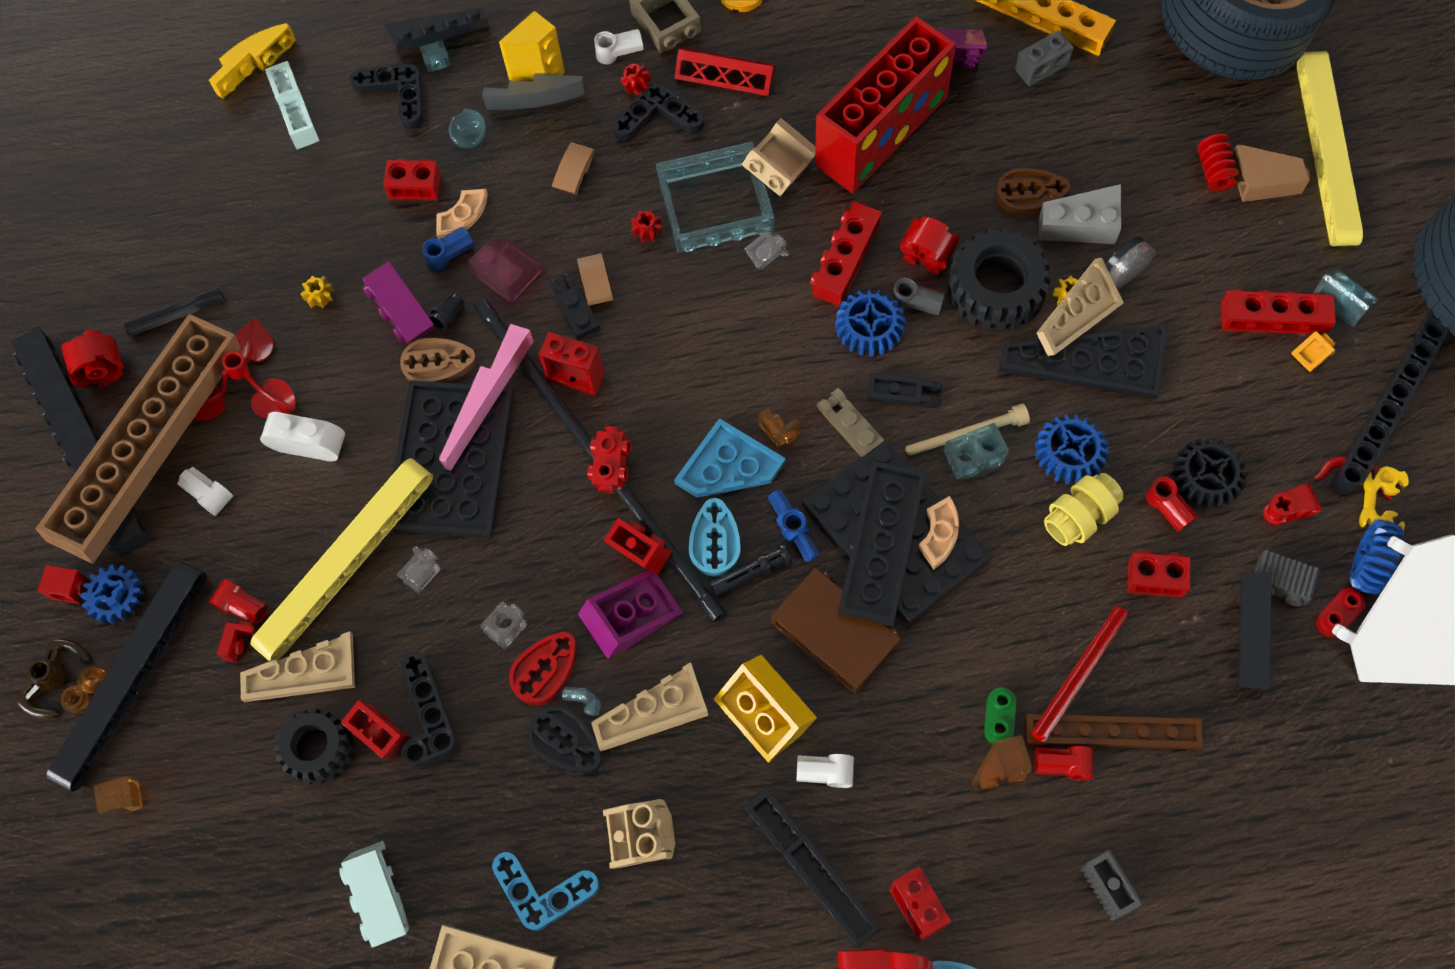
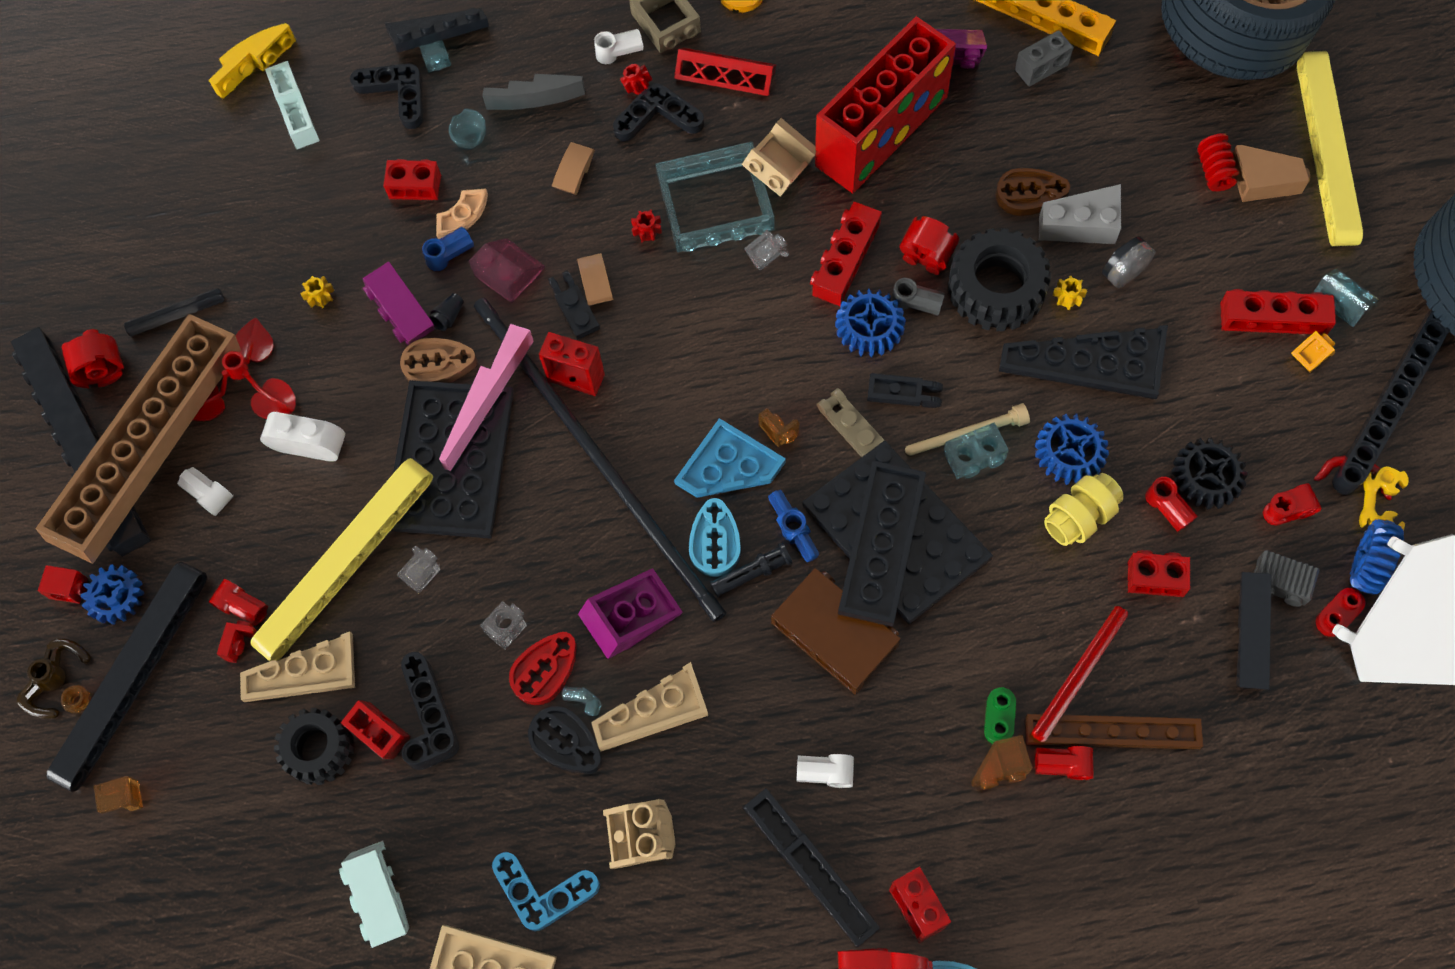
clear orange plate [77,667,106,694] -> none
yellow slope [499,11,565,82] -> none
red brick [587,426,631,493] -> none
red brick [604,518,672,575] -> none
yellow slope [714,655,817,763] -> none
light nougat tile [918,496,959,569] -> none
tan wing [1037,258,1124,356] -> none
dark grey brick [1080,850,1143,921] -> none

